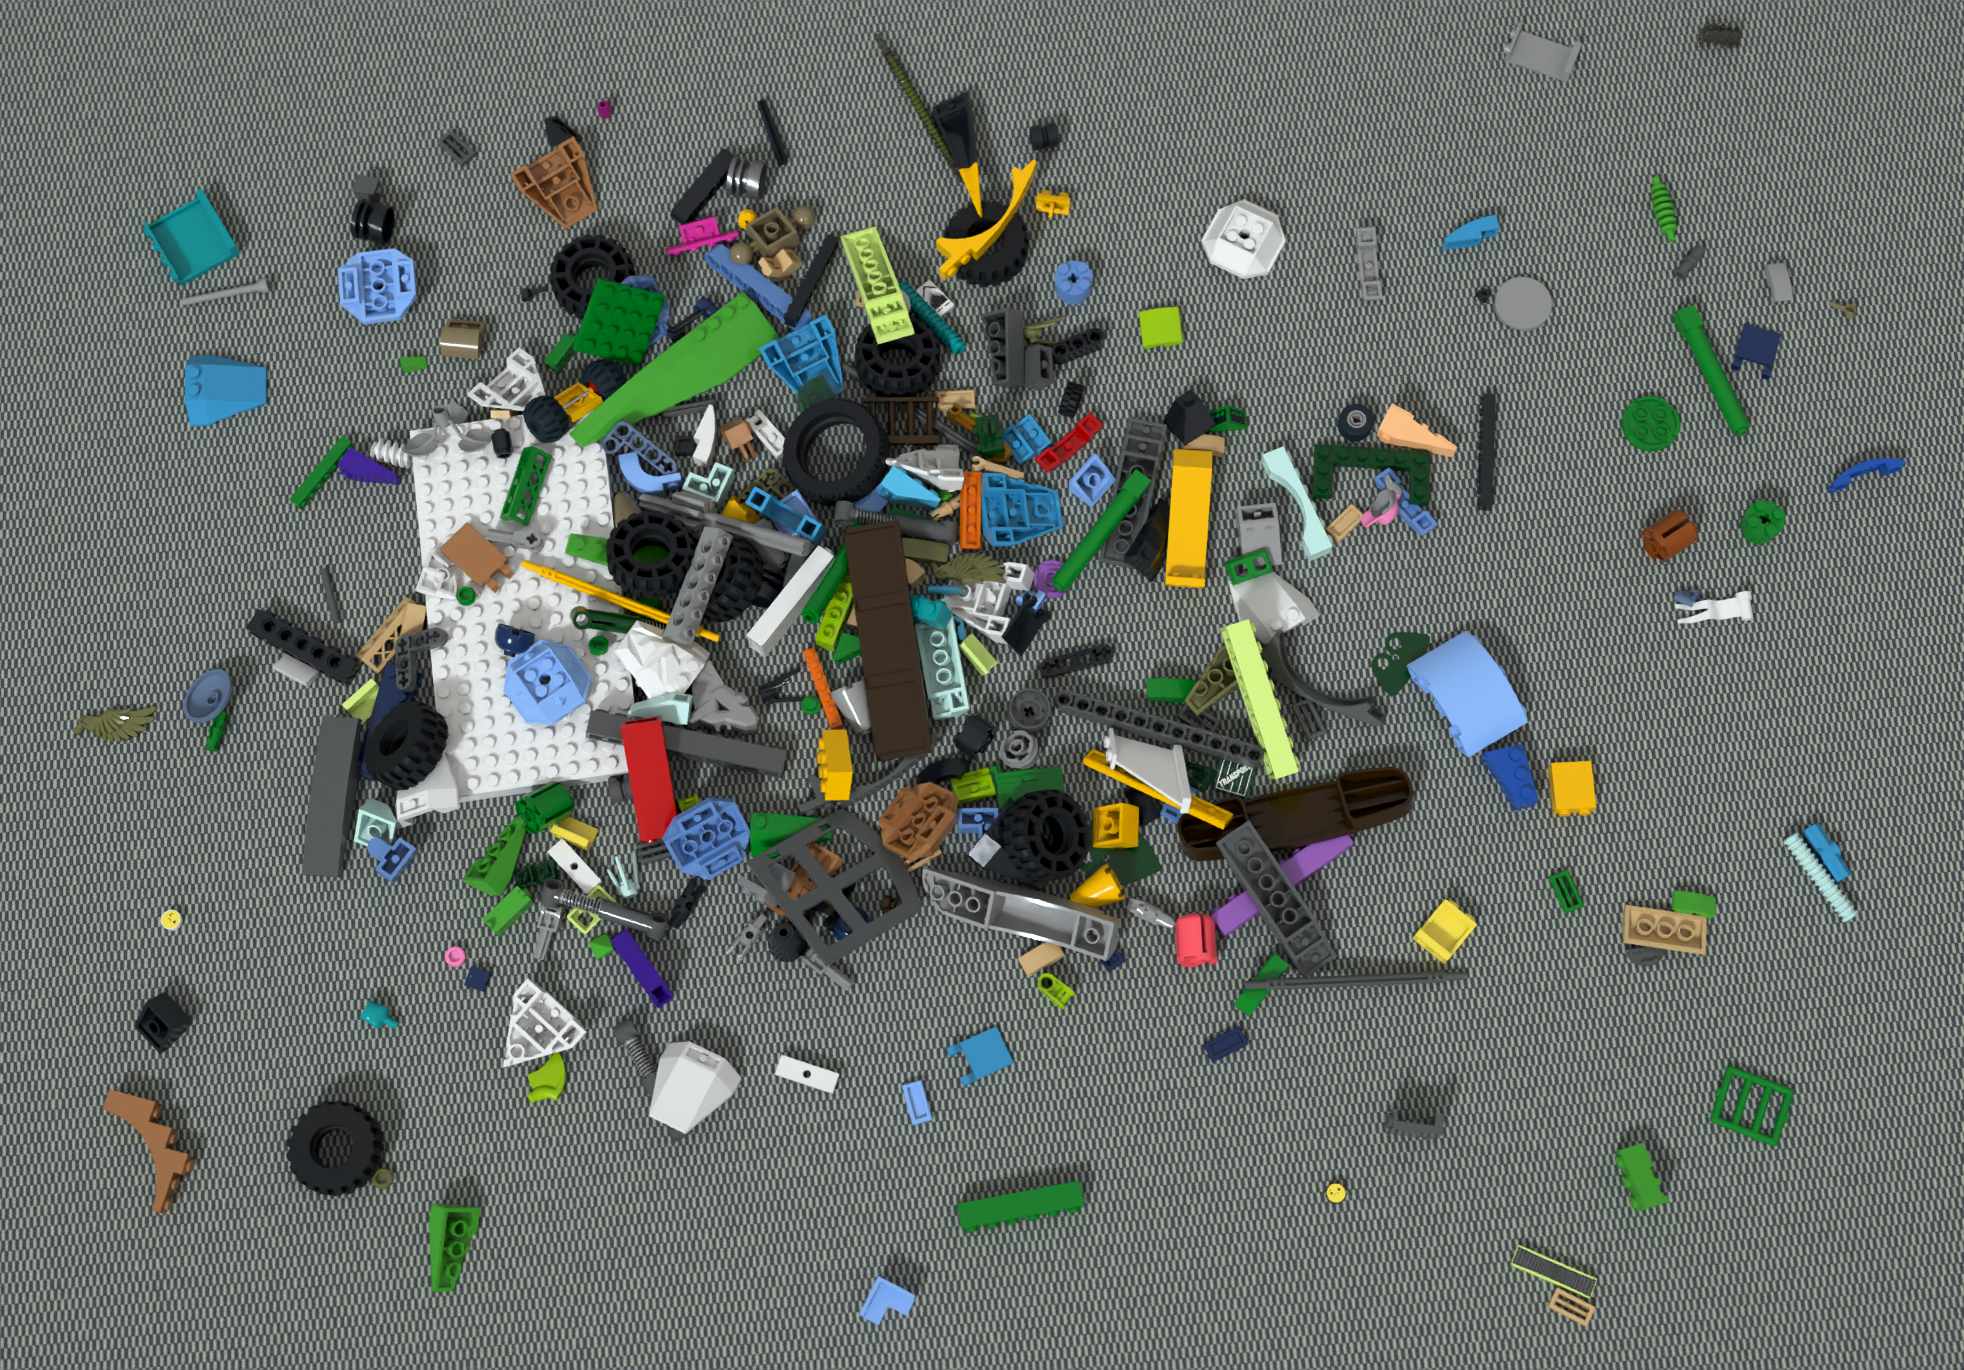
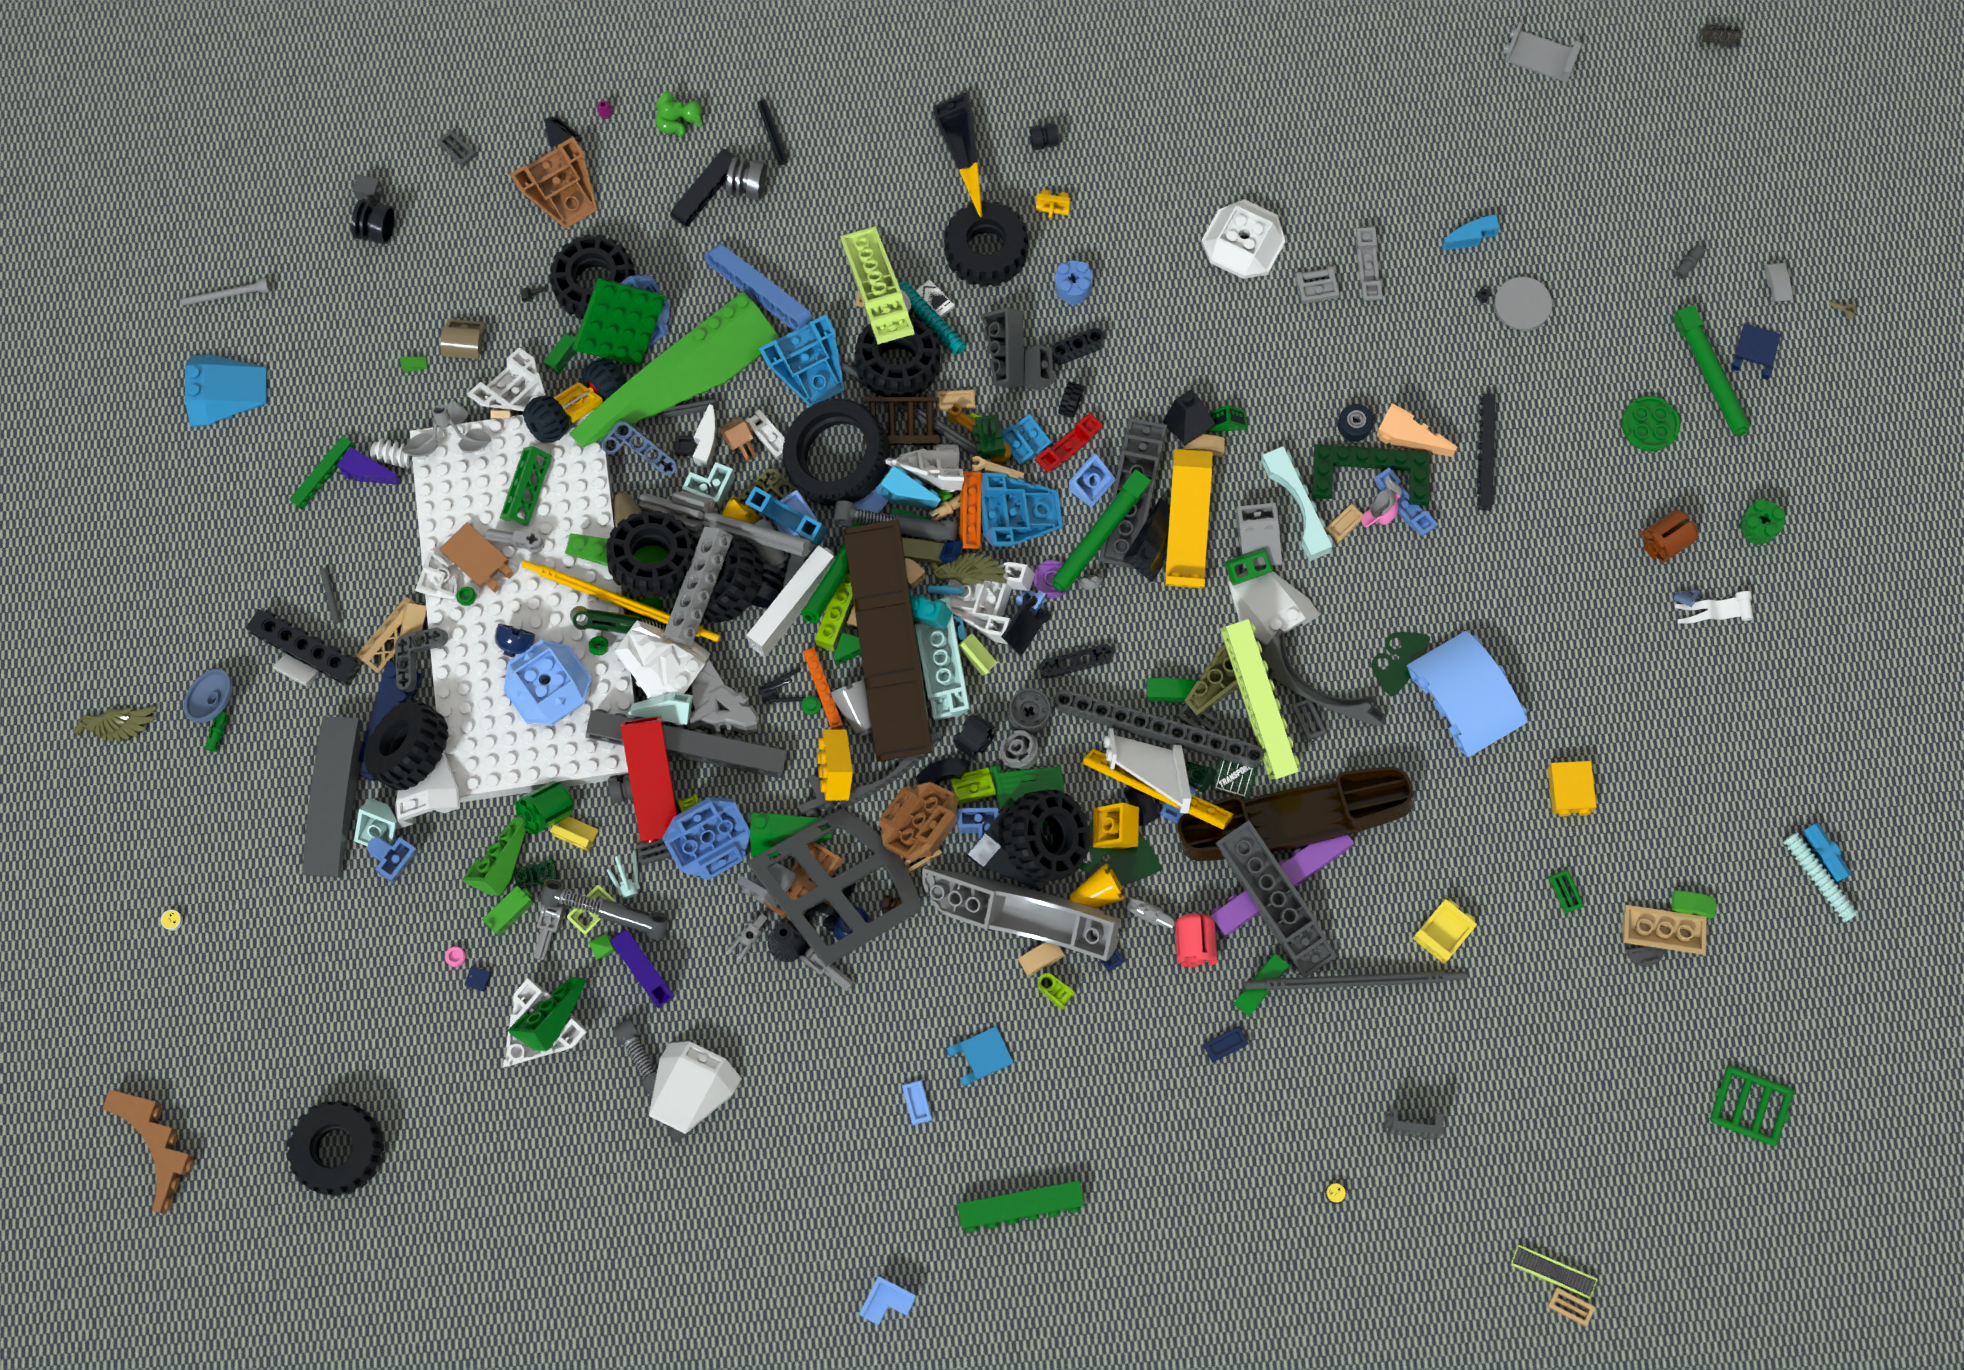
black slope [134,992,191,1054] -> none
teal panel [142,188,241,286] -> none
light blue piece [338,248,417,324] -> none
yellowish green panel [342,678,379,725] -> none
teal piece [360,1000,399,1029] -> none
olive tile [372,1168,394,1189] -> none
bright green wedge [429,1204,480,1292] -> none
black brick [491,429,513,459] -> none
lime arm [527,1052,566,1103] -> none
white tile [547,839,602,895] -> none
light blue arch [618,452,683,497] -> none
dark pink bracket [665,216,740,256] -> none
black plant [666,310,705,344] -> none
black hinge [668,878,706,929] -> none
dark blue cone [694,296,719,318] -> none
dark tan brick [729,206,816,265] -> none
yellow wheel [738,209,757,230] -> none
tan brick [758,249,803,283] -> none
white tile [775,1055,840,1094] -> none
black piece [783,234,839,328] -> none
clear green tile [796,374,837,413] -> none
clear smoke hose [874,33,964,183] -> none
yellow slope [936,159,1037,281] -> none
olive plant [1024,316,1066,346] -> none
lime slope [1139,307,1184,349] -> none
blue wedge [1480,744,1539,811] -> none
bright green wedge [1615,1143,1669,1212] -> none
bright green piece [1651,176,1677,242] -> none
blue slope [1828,458,1906,493] -> none
none -> green wedge [508,977,586,1051]
none -> bright green animal [655,90,702,137]
none -> dark blue tile [939,540,963,562]
none -> light grey plate [1079,573,1103,590]
none -> light grey plate [1295,266,1340,304]

